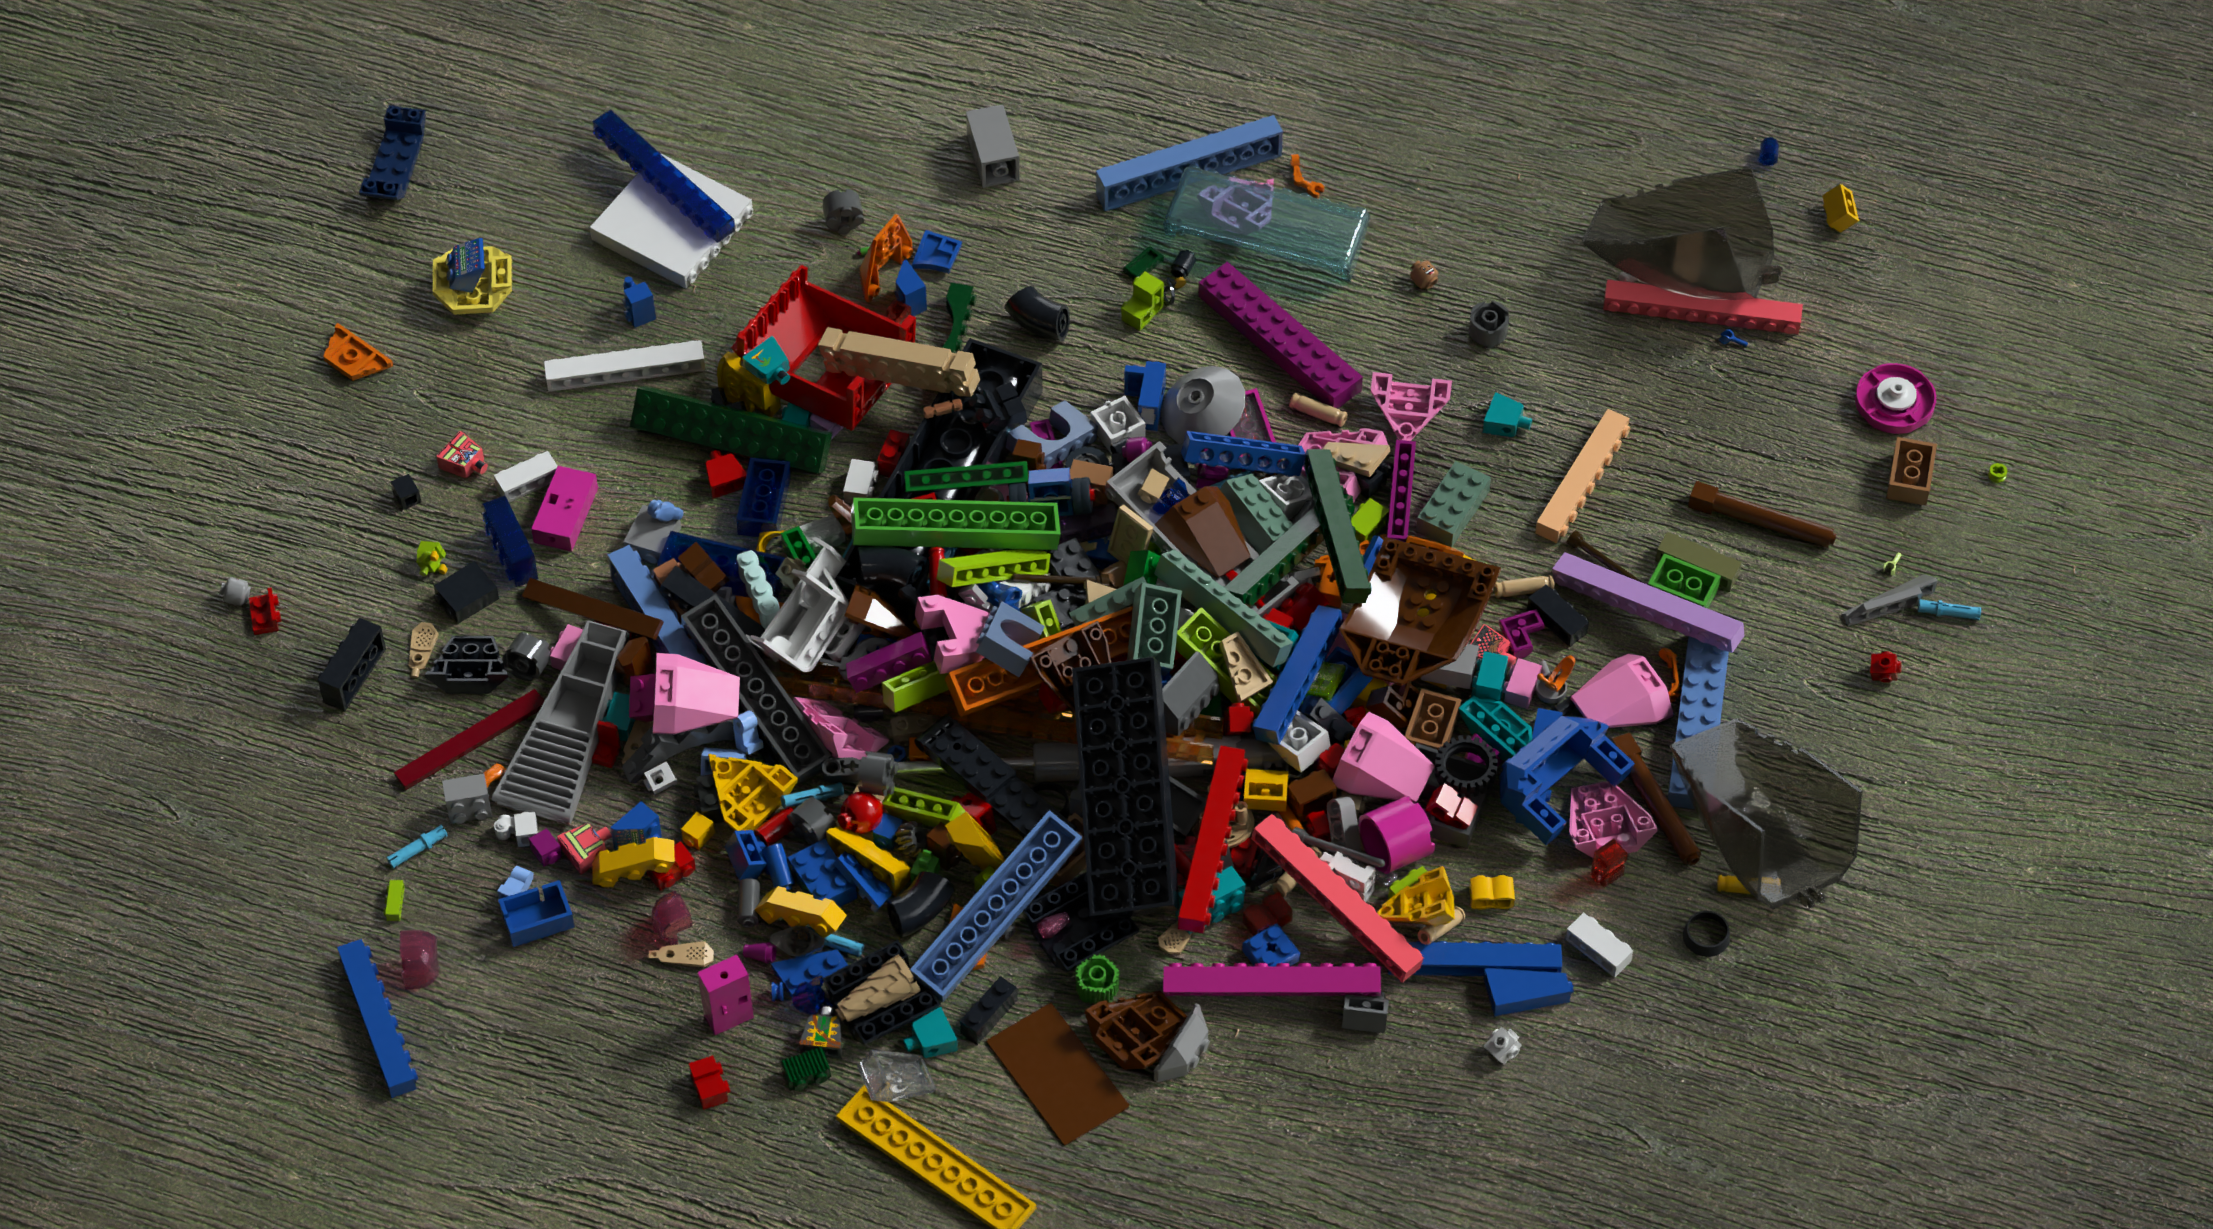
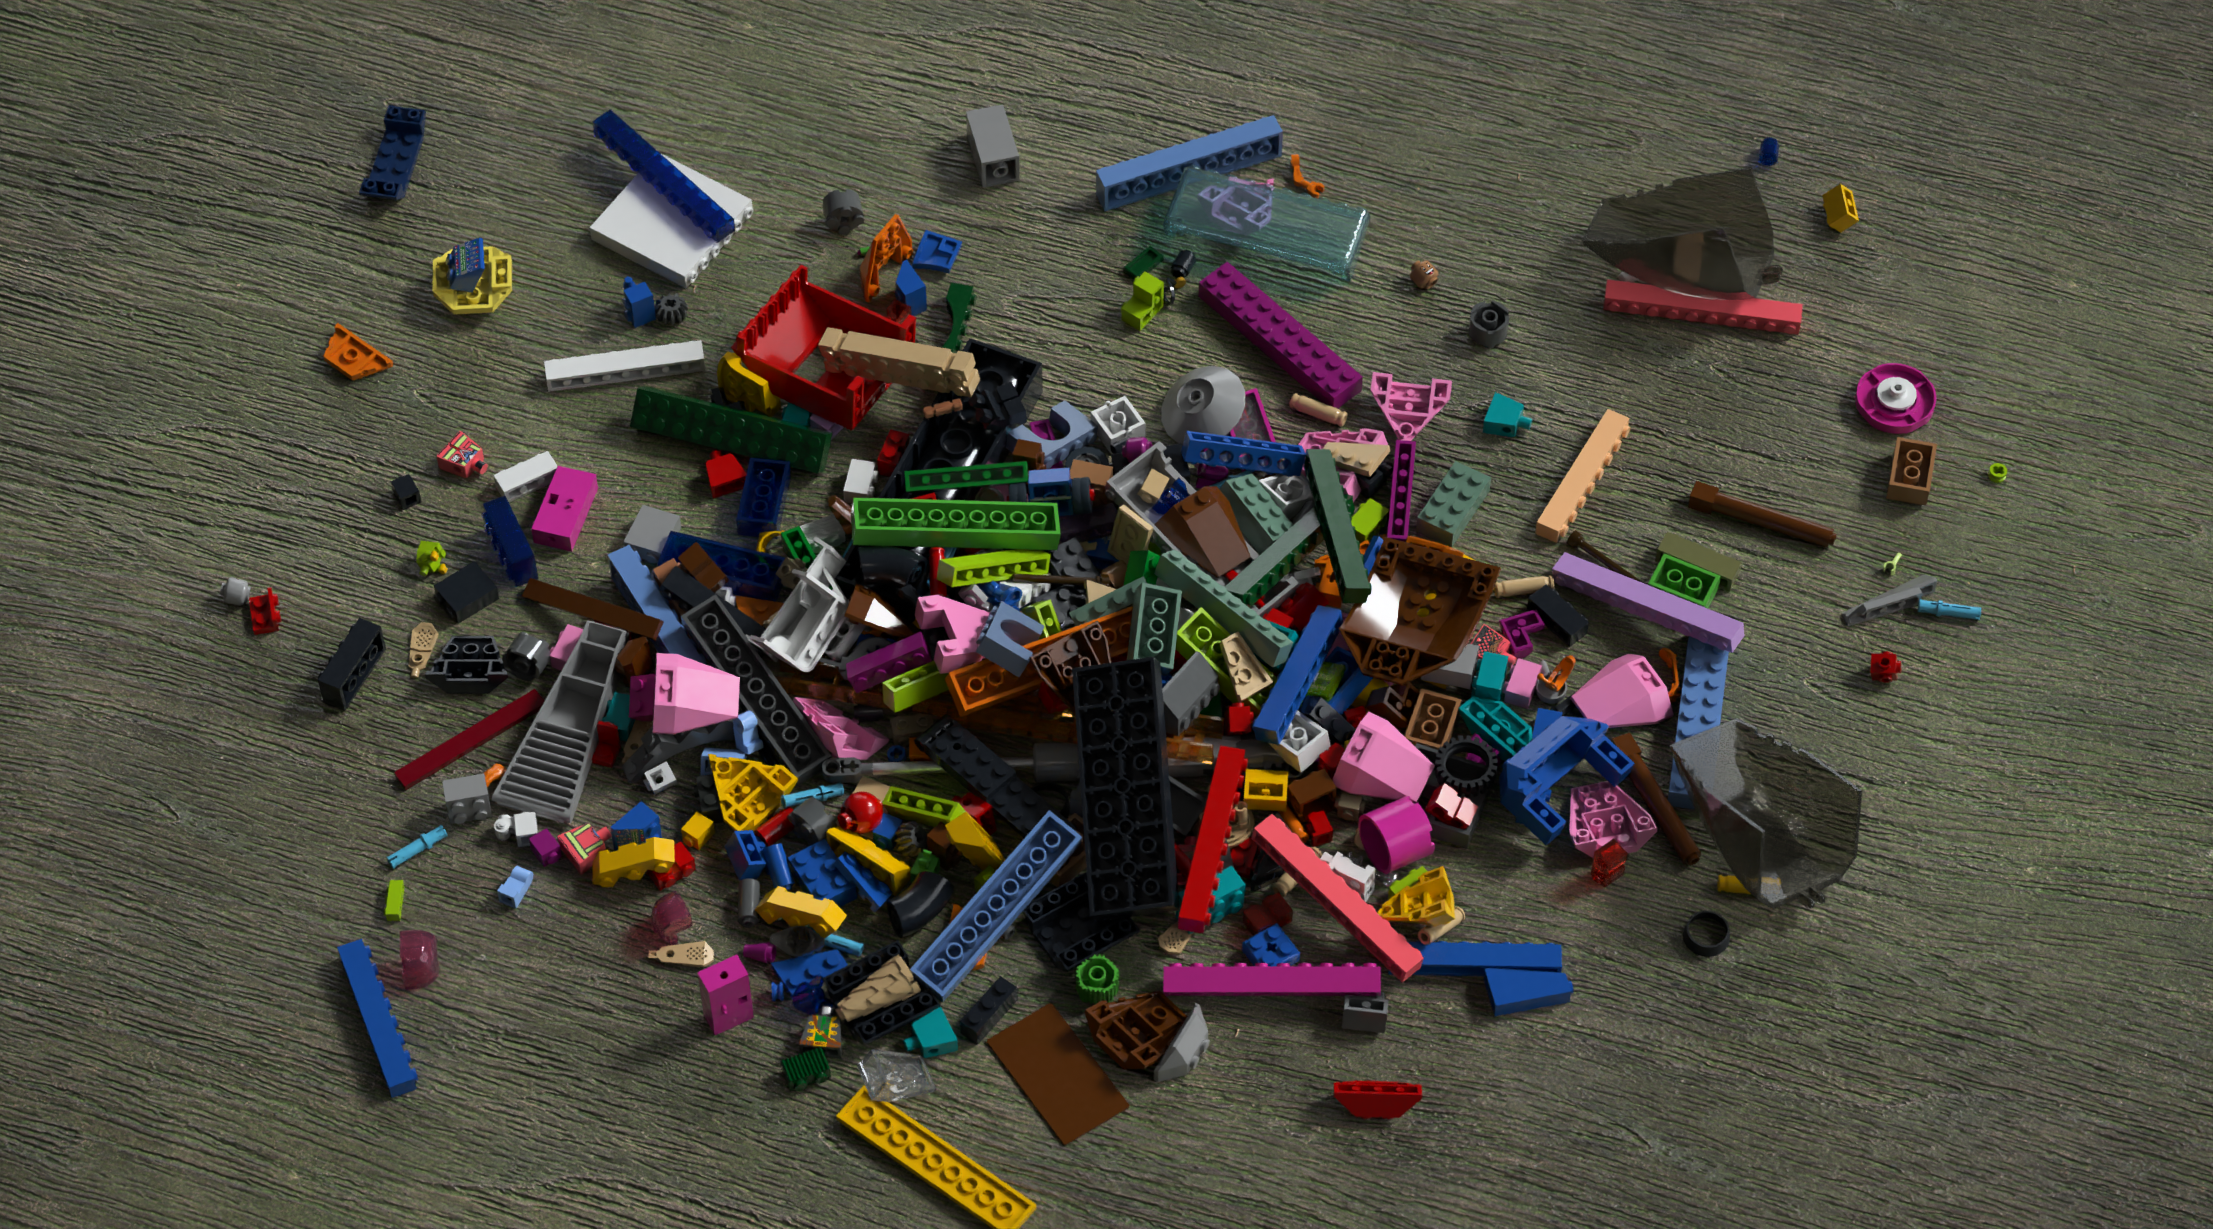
blue piece [498,880,575,947] -> none
medium blue animal [647,500,683,522] -> none
red brick [688,1055,730,1110] -> none
light aqua brick [737,550,780,629] -> none
teal torso [742,336,790,384] -> none
dark grey brick [858,751,898,796] -> none
black brick [1004,286,1070,341] -> none
clear pink cone [1037,912,1070,938] -> none
blue brick [1124,361,1166,431] -> none
dark grey piece [1292,827,1385,867] -> none
light grey beam [1327,797,1361,859] -> none
yellow brick [1469,875,1515,910] -> none
white brick [1484,1027,1522,1064] -> none
white brick [1565,913,1633,978] -> none
blue hand [1719,329,1748,347] -> none
none -> dark grey gear [655,293,688,325]
none -> red wedge [1334,1080,1422,1119]

